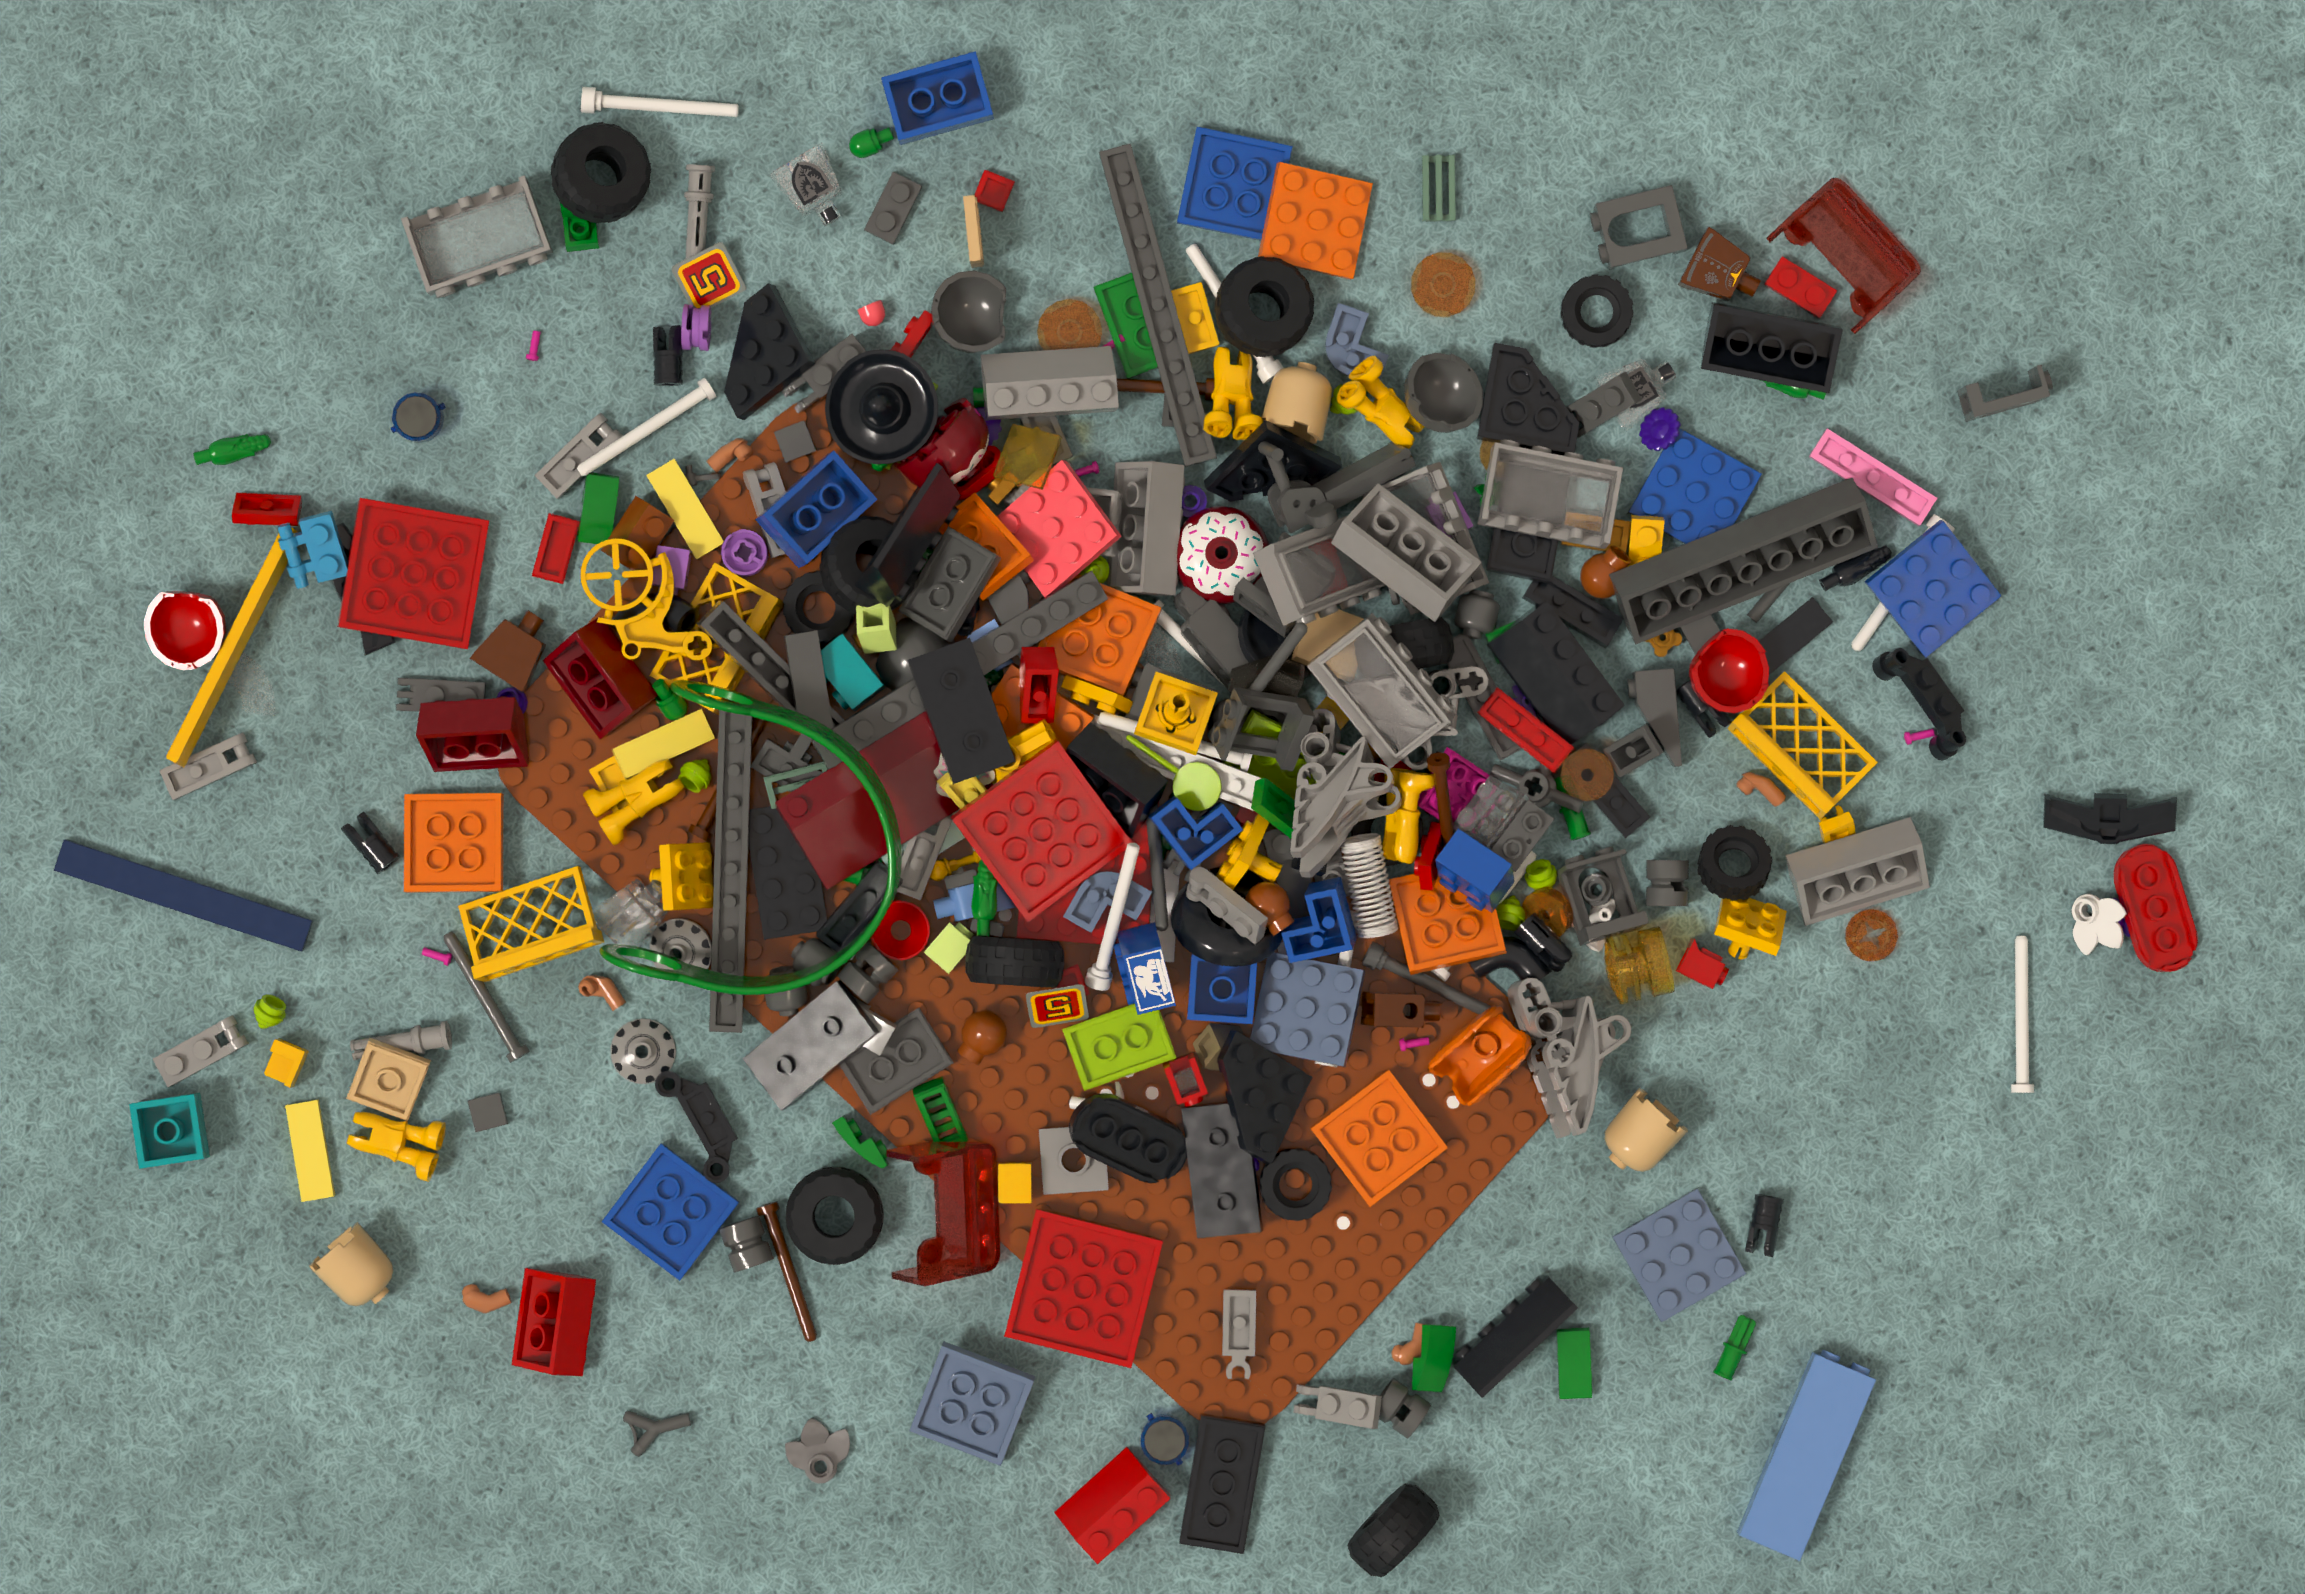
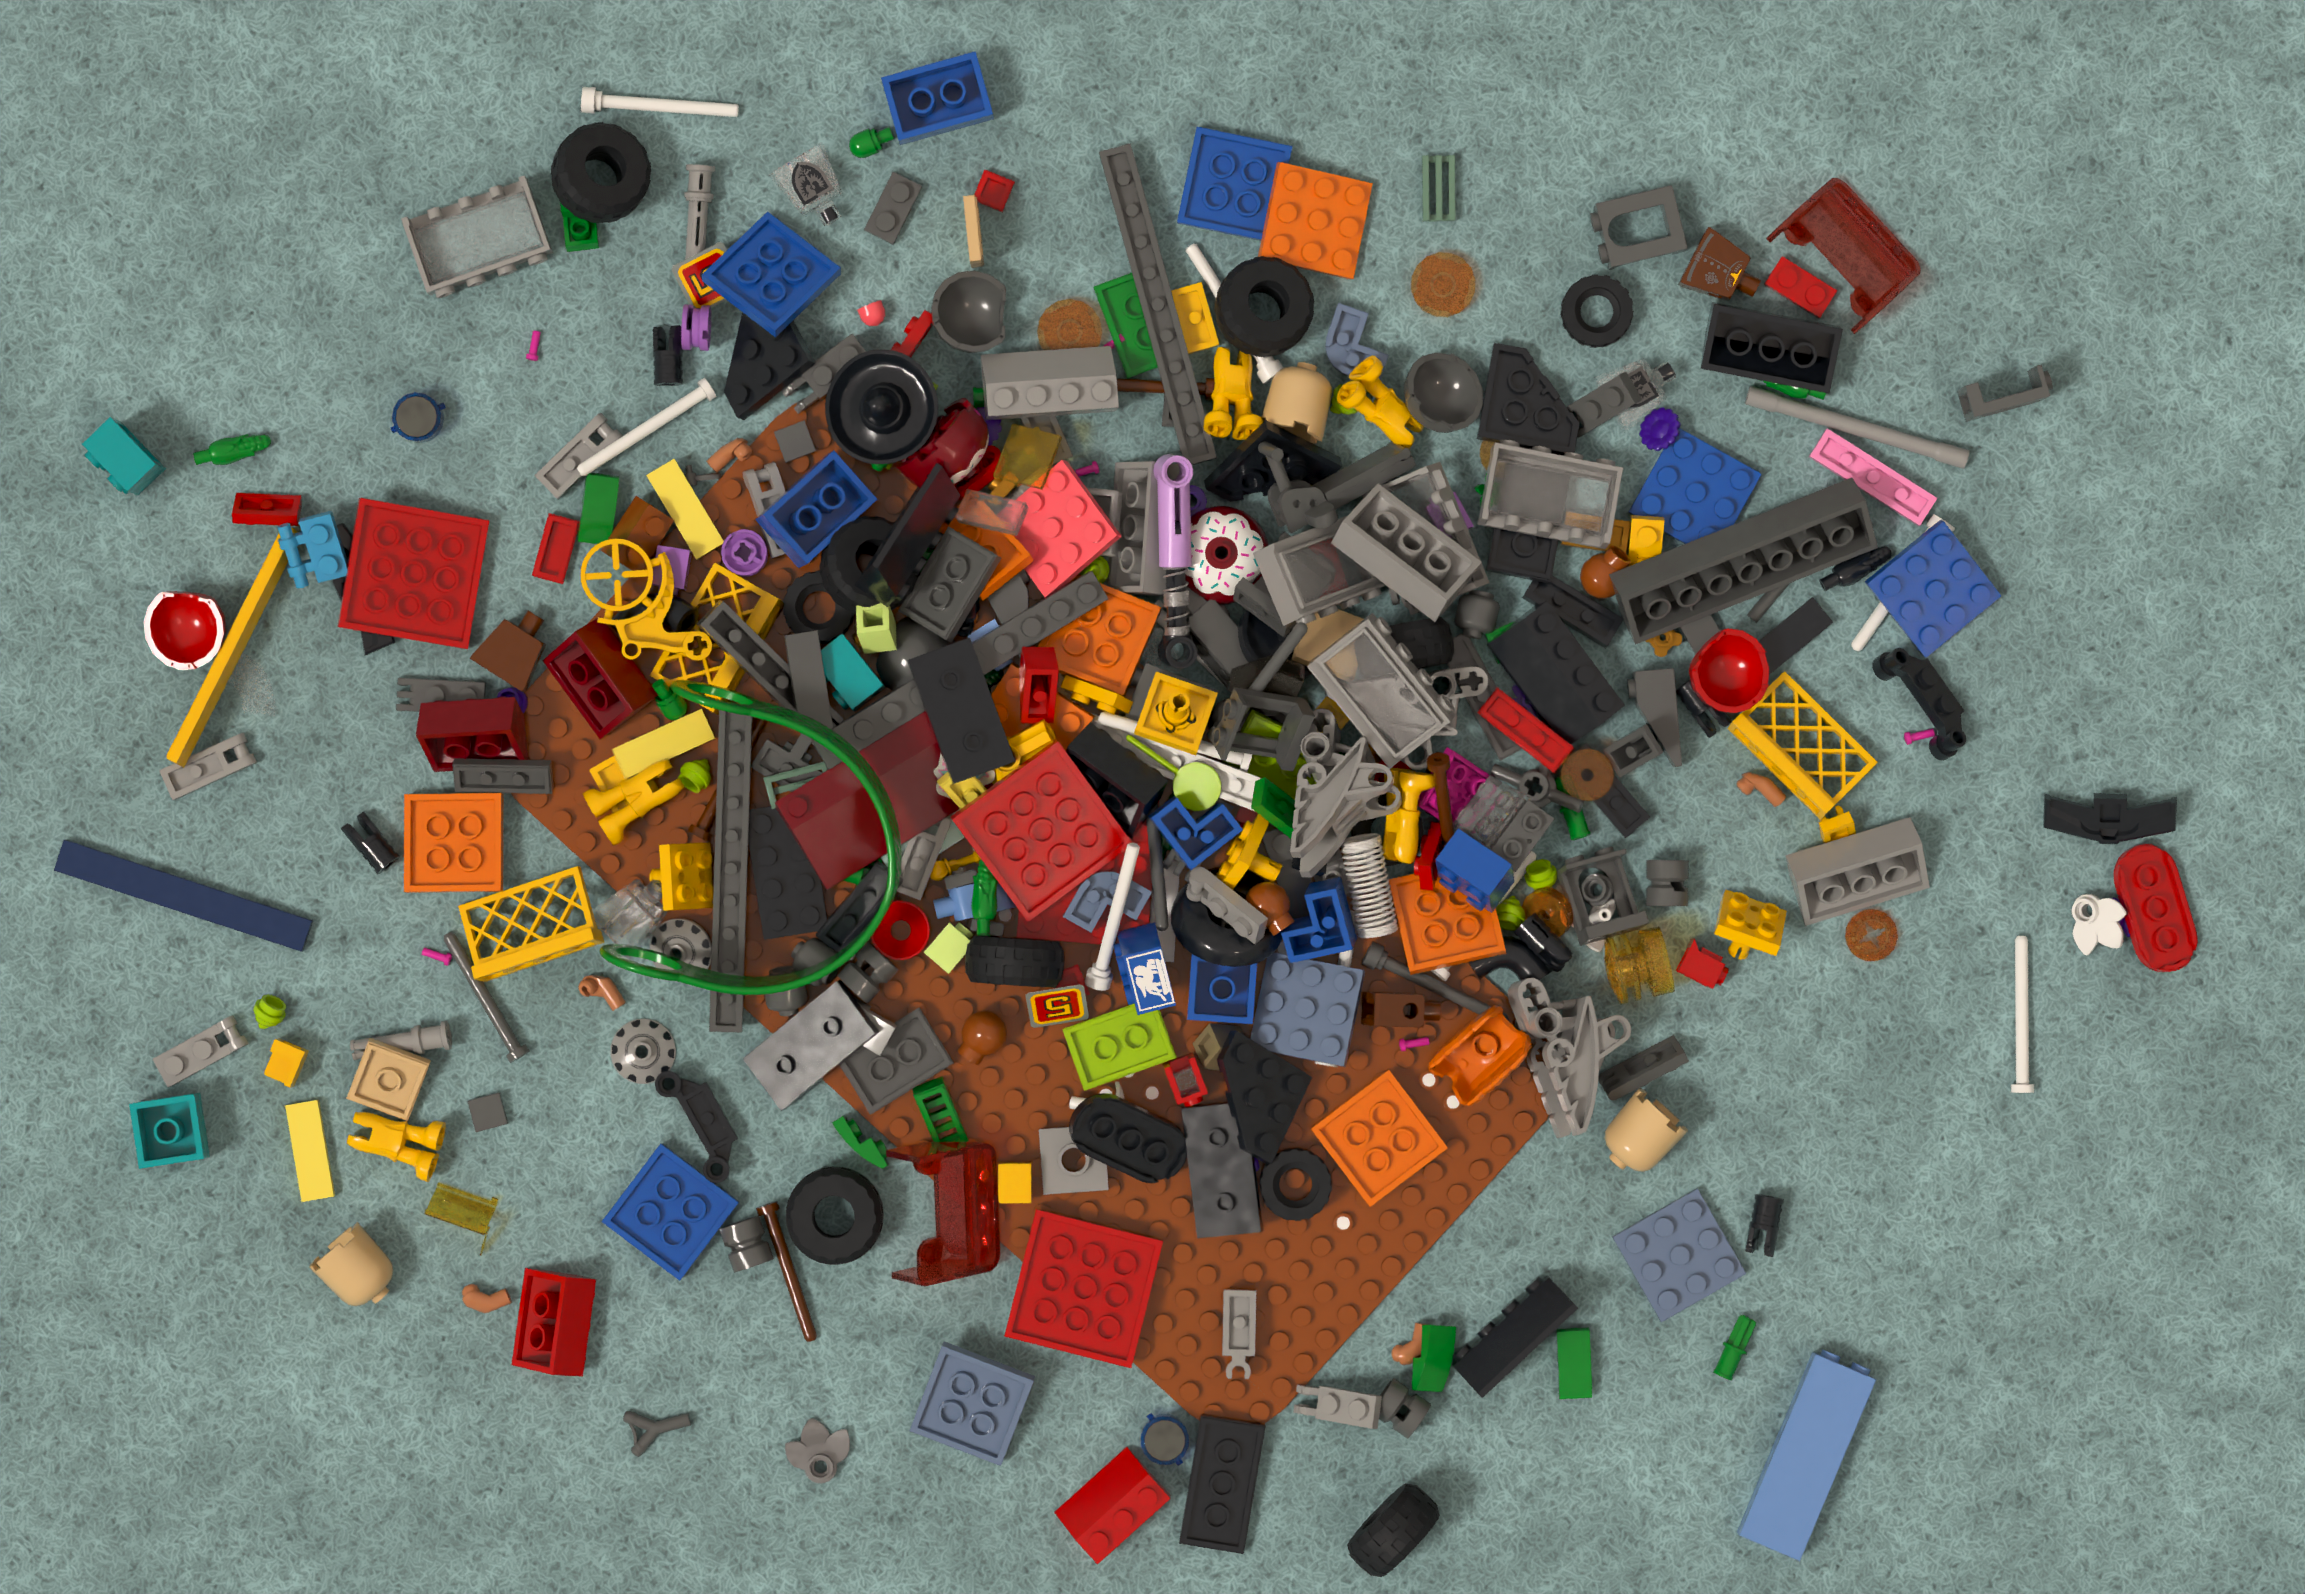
black tyre [1697,825,1772,901] -> none
none -> teal brick [82,417,166,495]
none -> clear yellow piece [424,1182,498,1256]
none -> dark grey tile [452,758,554,794]
none -> blue plate [702,212,841,338]
none -> clear tile [955,489,1029,536]
none -> piece [1153,454,1197,669]
none -> dark grey hinge [1598,1035,1689,1100]
none -> light grey piece [1745,385,1969,469]

